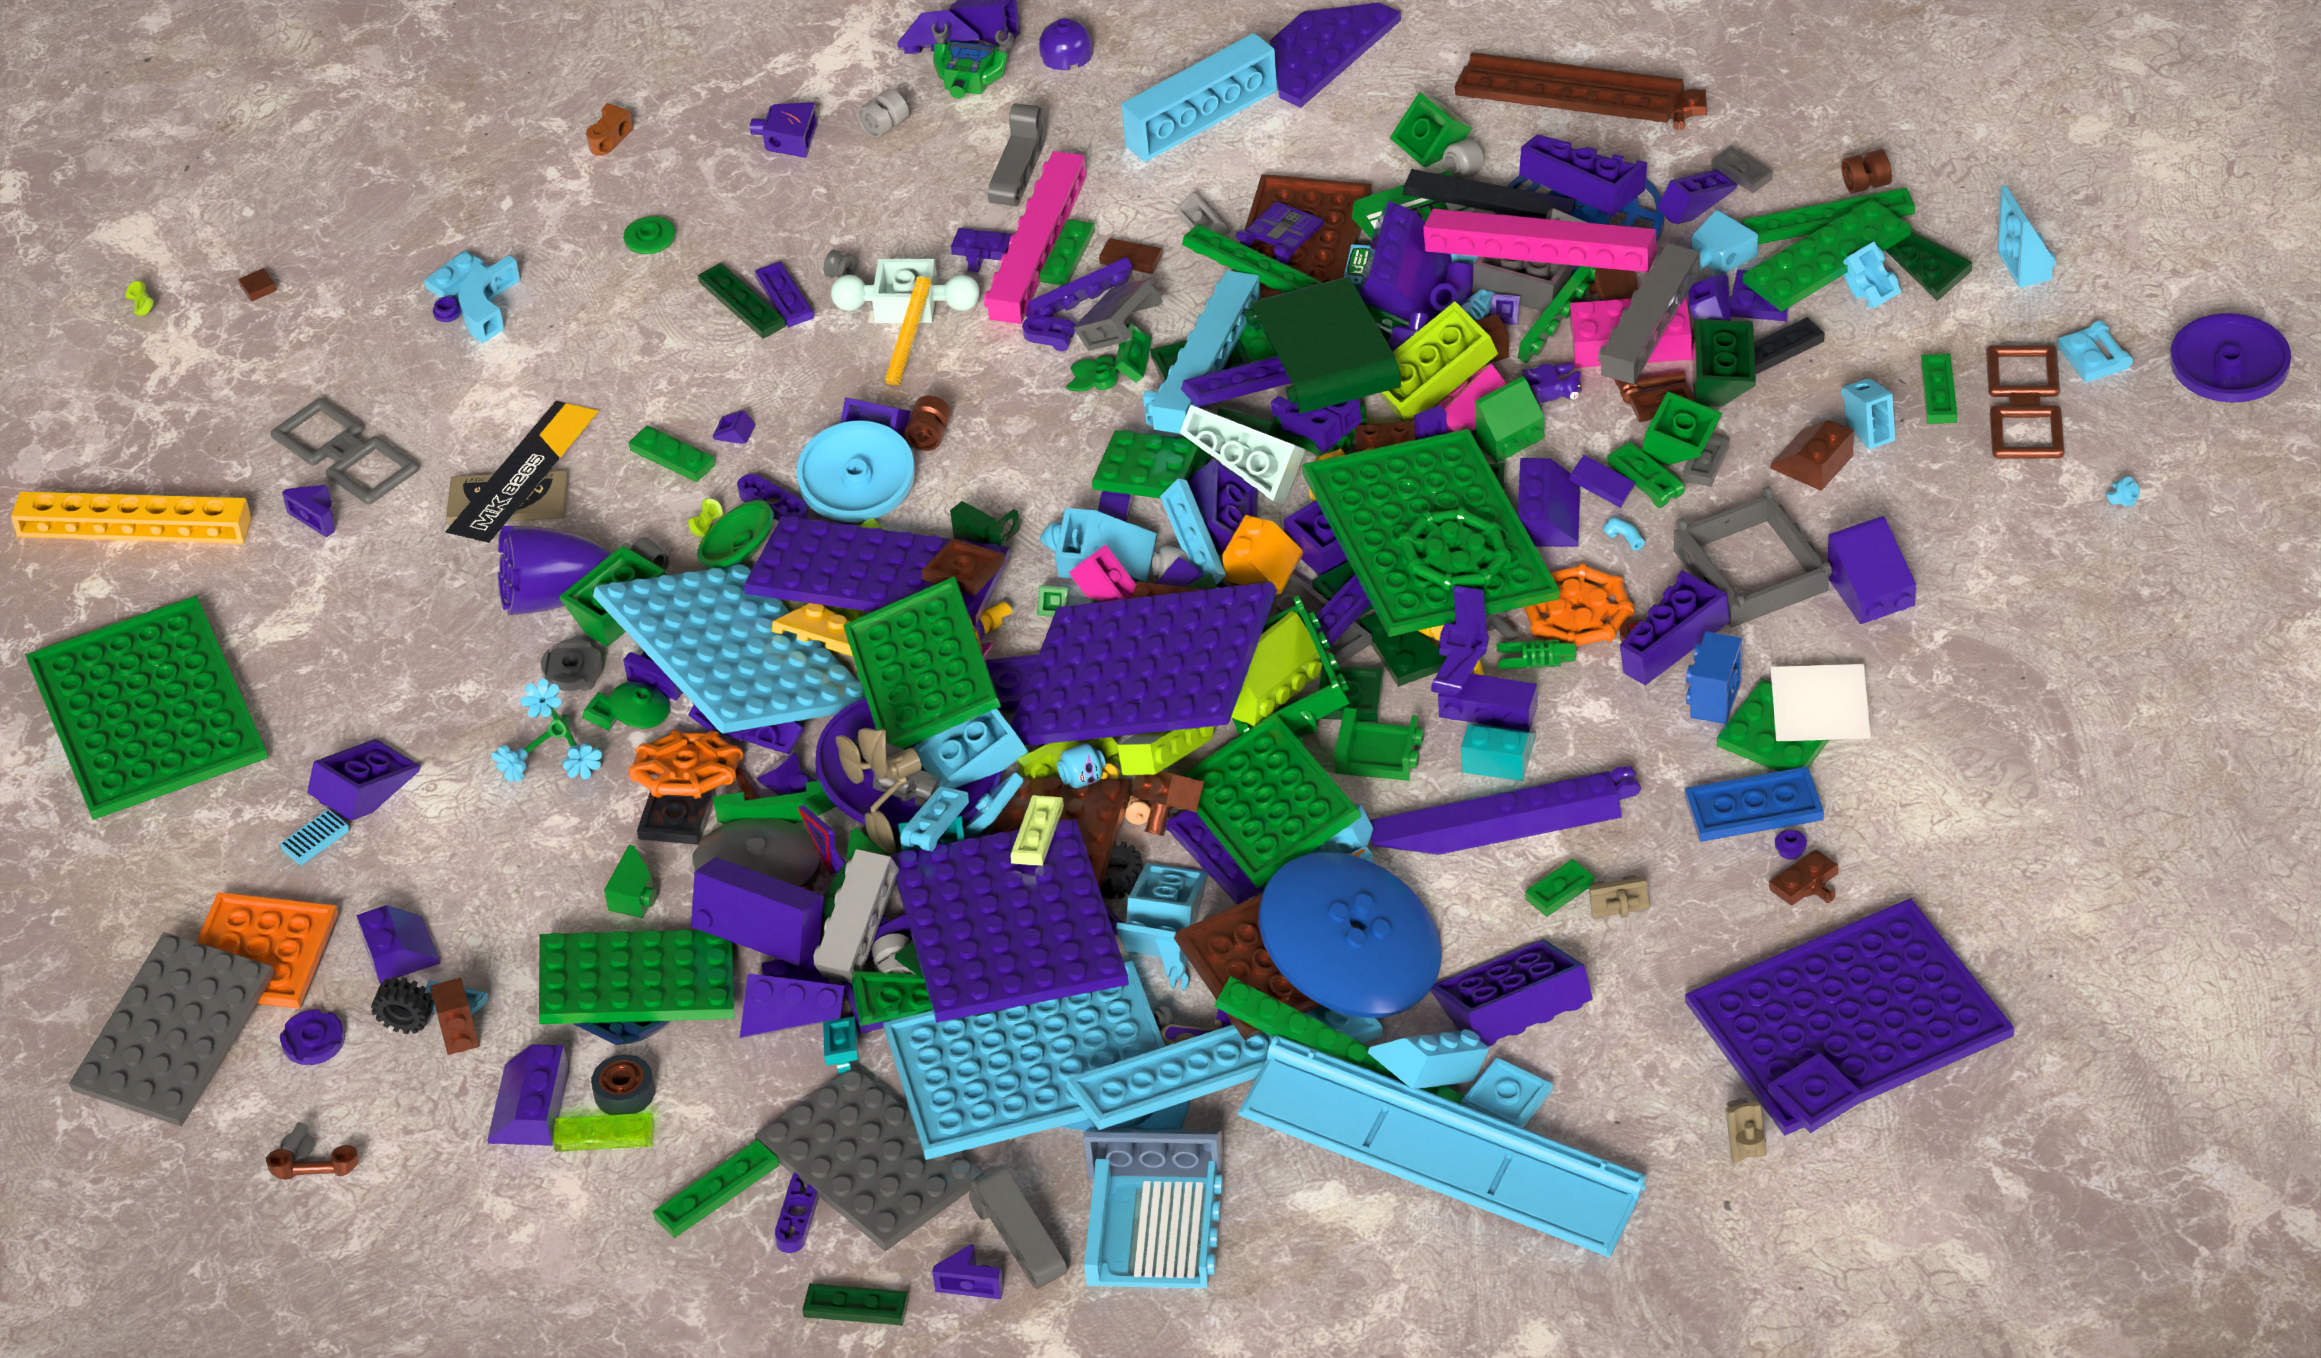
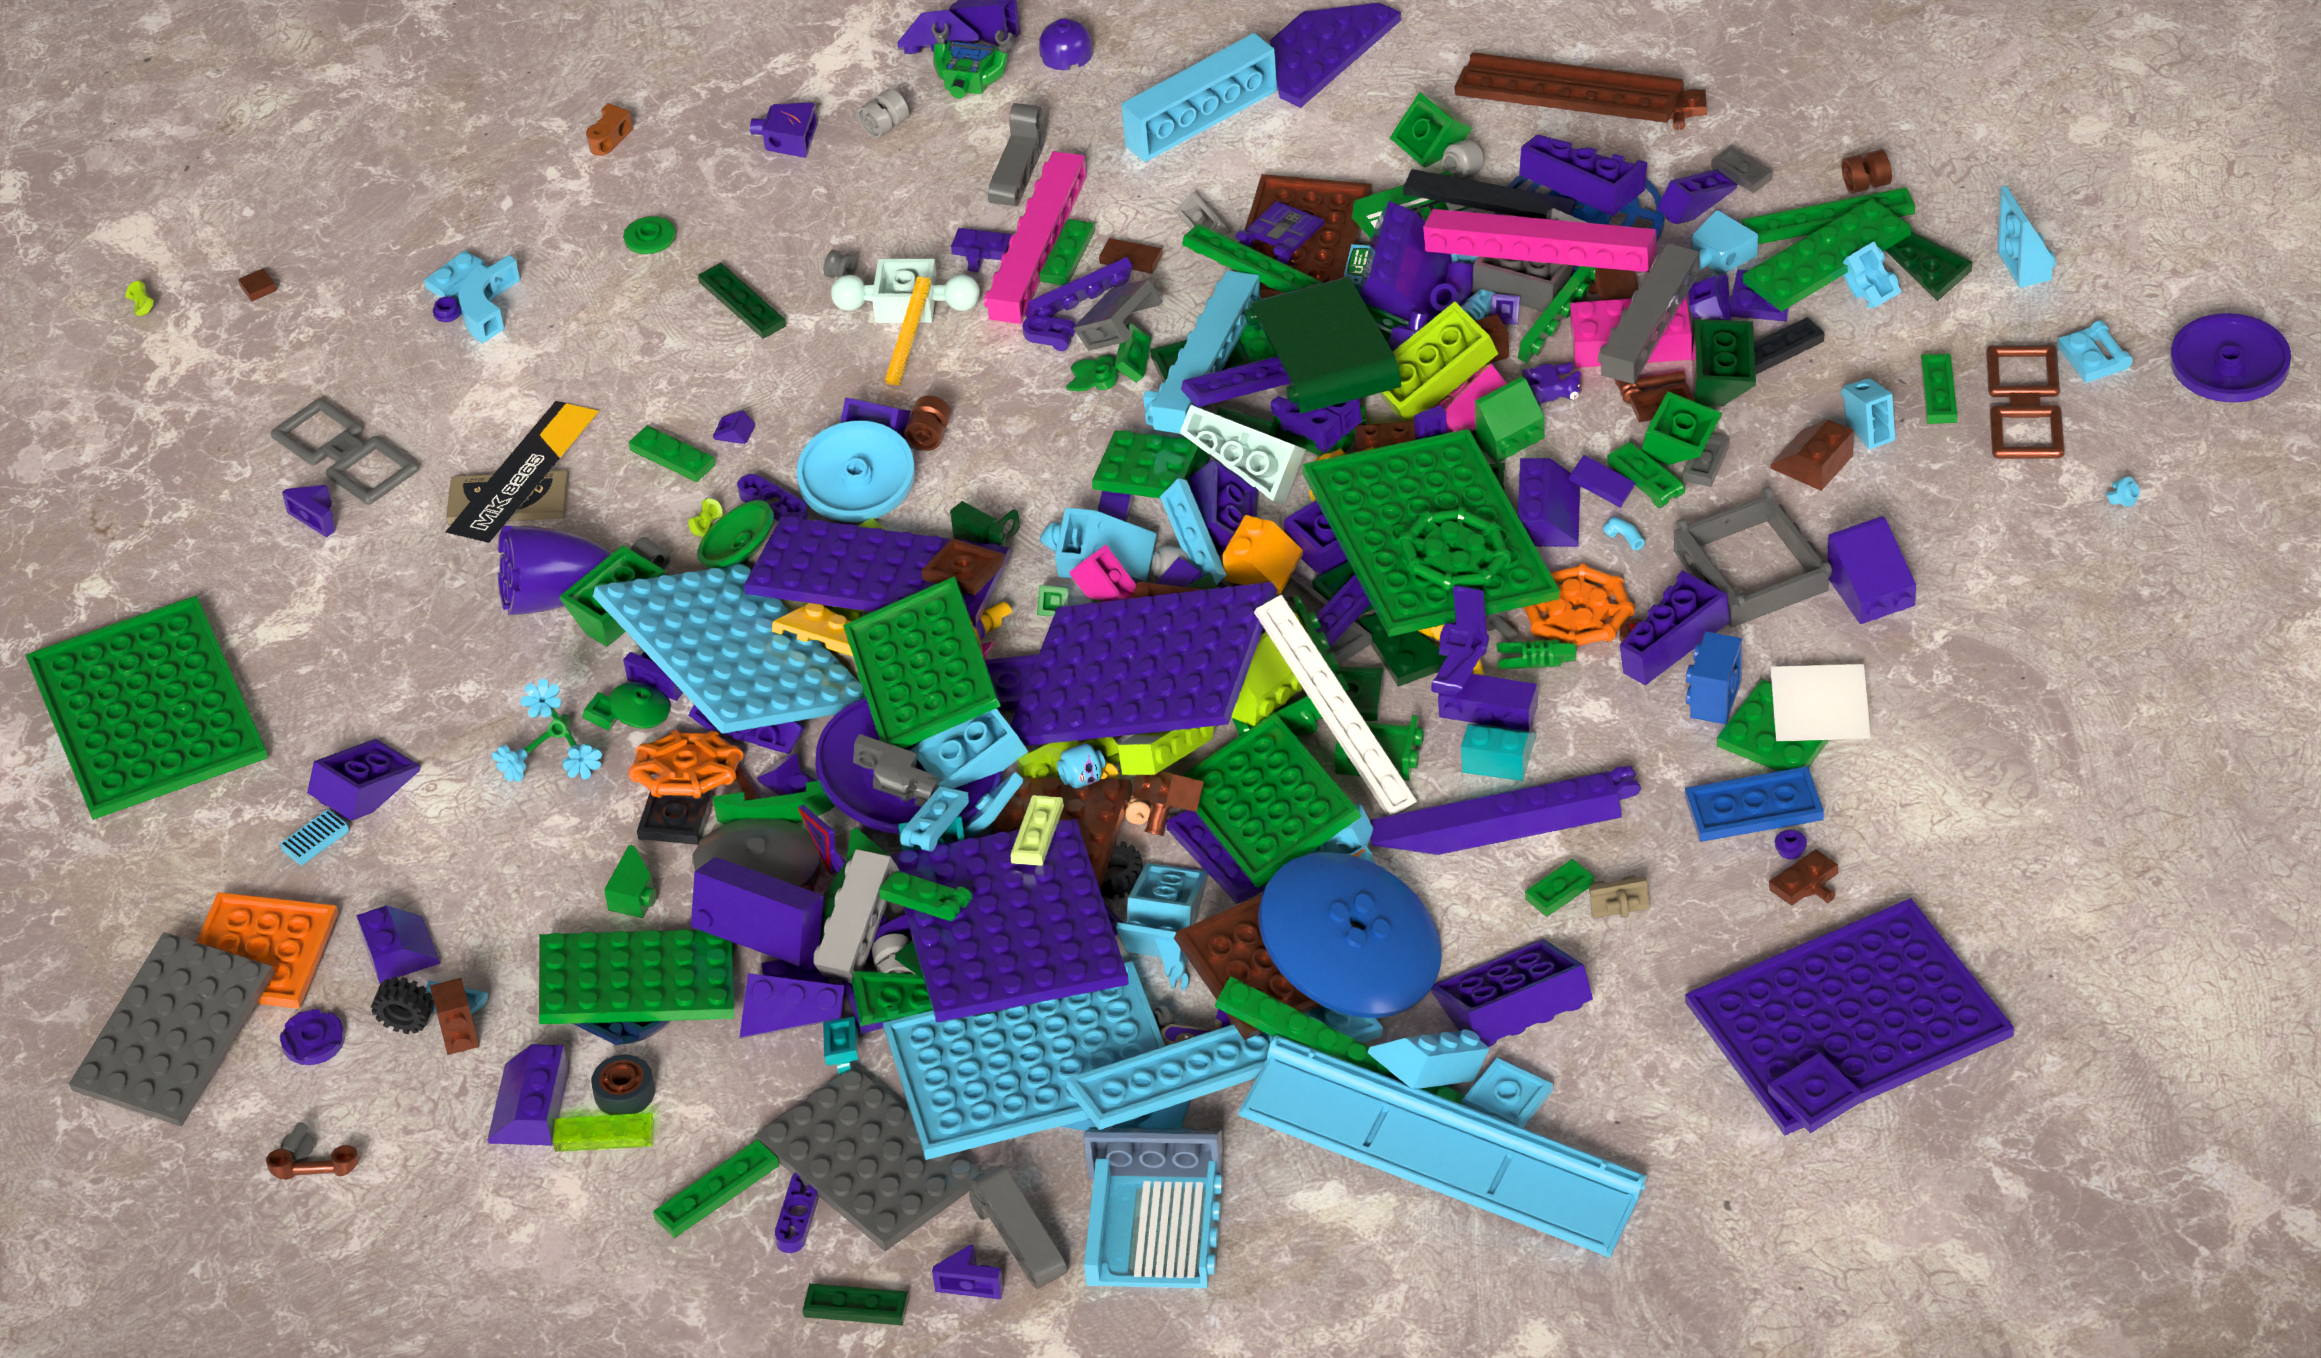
yellow brick [11,491,251,544] -> none
dark grey plate [541,639,603,691] -> none
dark purple tile [755,261,814,328] -> none
dark tan plant [835,728,921,855] -> none
dark tan hips [1725,1098,1766,1163] -> none
none -> green plate [879,870,972,921]
none -> white tile [1254,595,1417,816]

